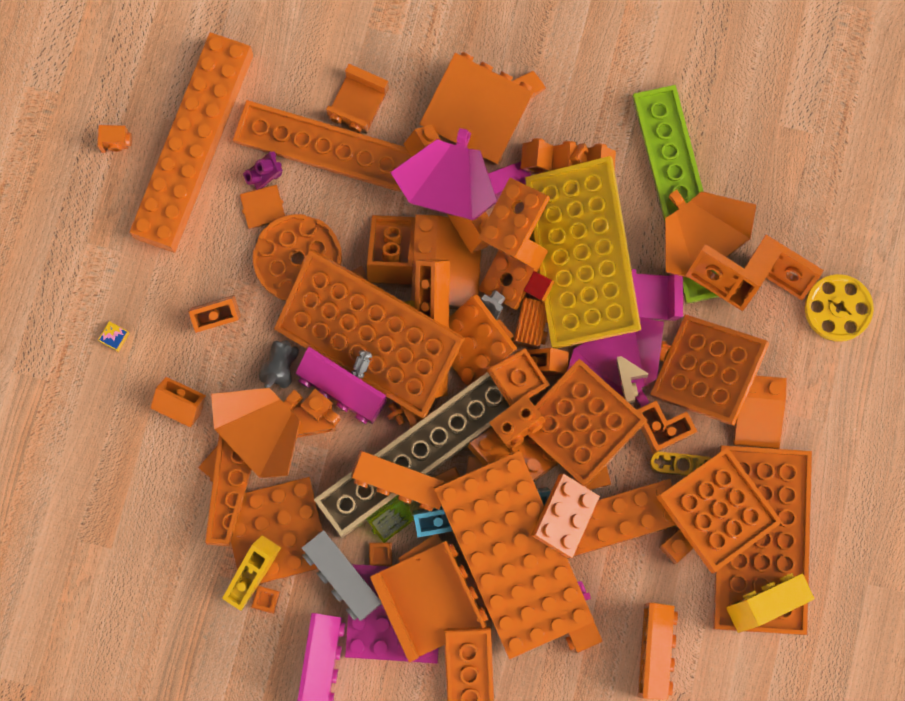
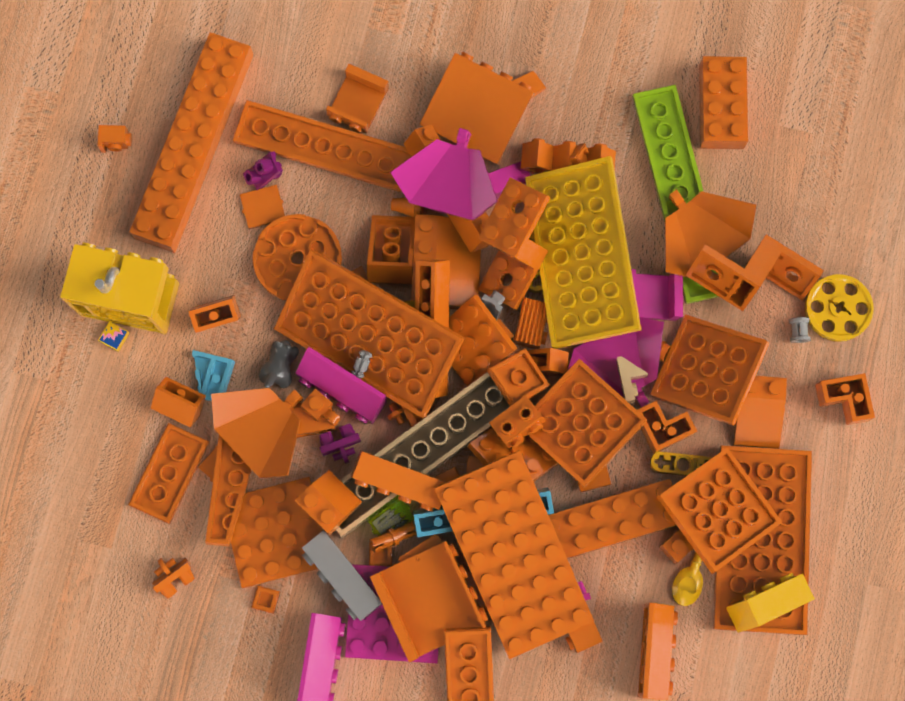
yellow slope [222,535,281,611] -> none
red tile [523,271,555,302] -> none
plate [531,473,600,558] -> none
none -> yellow piece [60,242,179,335]
none -> orange tile [128,423,210,524]
none -> orange hips [152,558,195,599]
none -> medium azure wing [192,350,235,402]
none -> orange slope [295,470,362,535]
none -> magenta hips [319,424,361,464]
none -> orange pin [369,522,417,553]
none -> orange cone [391,197,424,218]
none -> yellow piece [672,552,703,606]
none -> orange brick [699,56,748,149]
none -> light grey bush [789,317,811,343]
none -> orange brick [815,373,875,425]

